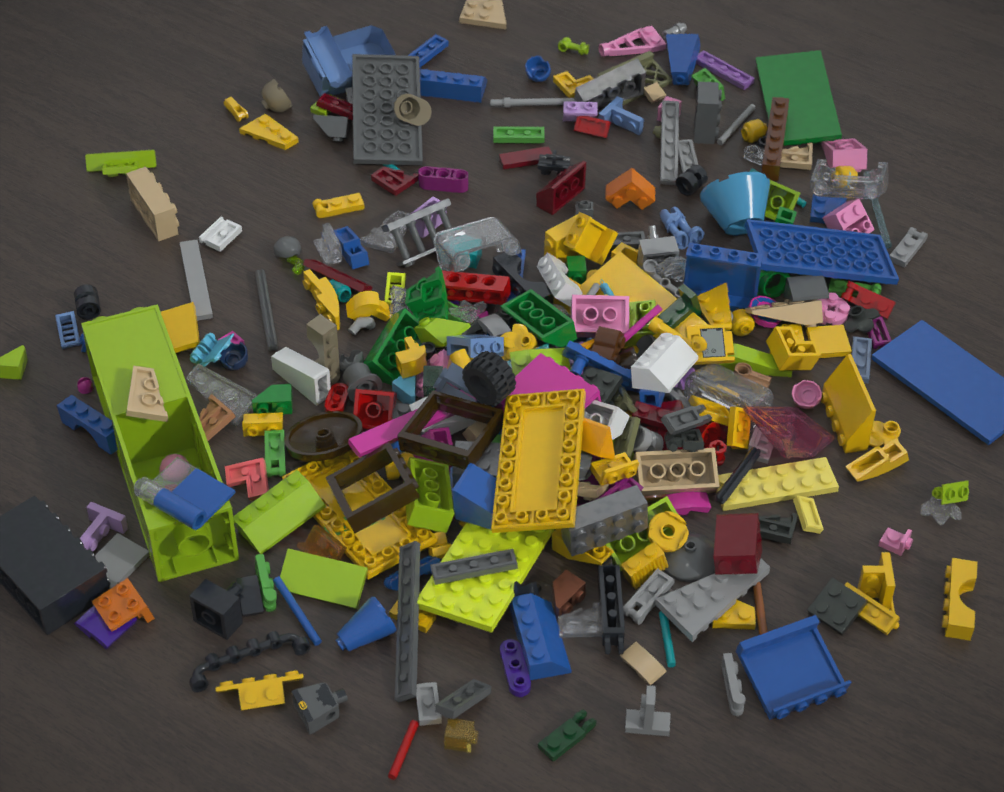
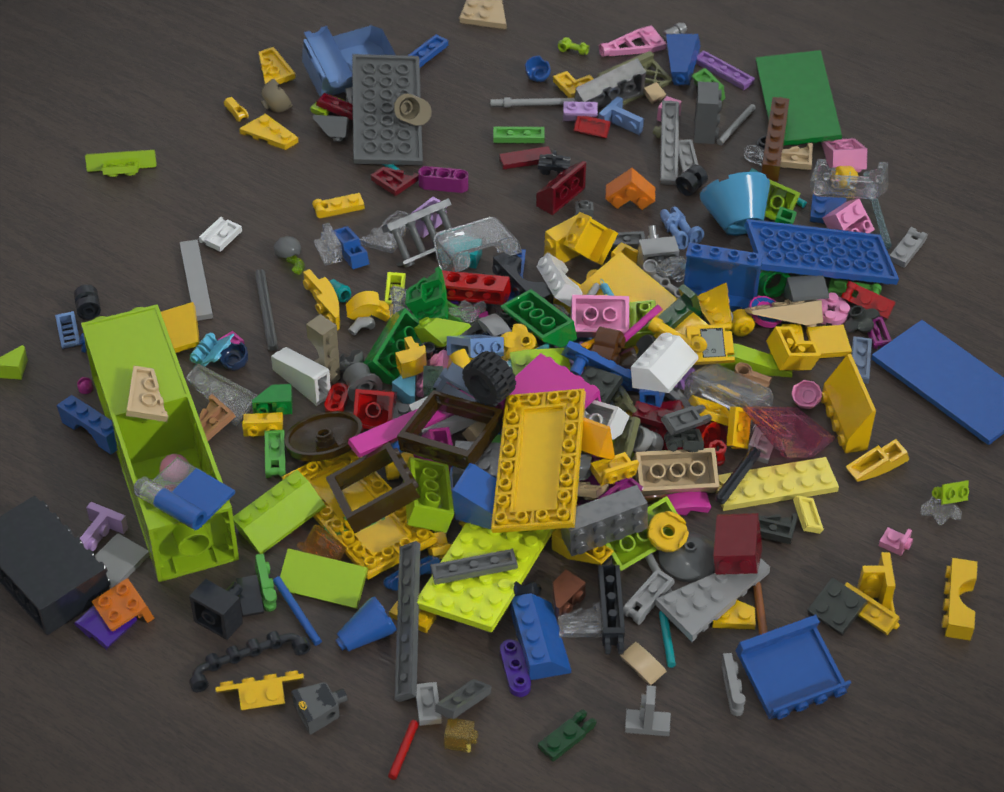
tan brick [126,167,179,242] -> none
coral plate [225,457,269,501] -> none
dark red tile [303,259,373,292] -> none
blue slope [420,69,487,103] -> none
green brick [566,256,587,284] -> none
yellow brick [620,542,668,589] -> none
yellow head [741,119,768,143] -> none
yellow plate [869,421,901,447] -> none
none -> yellow wing [259,47,296,85]

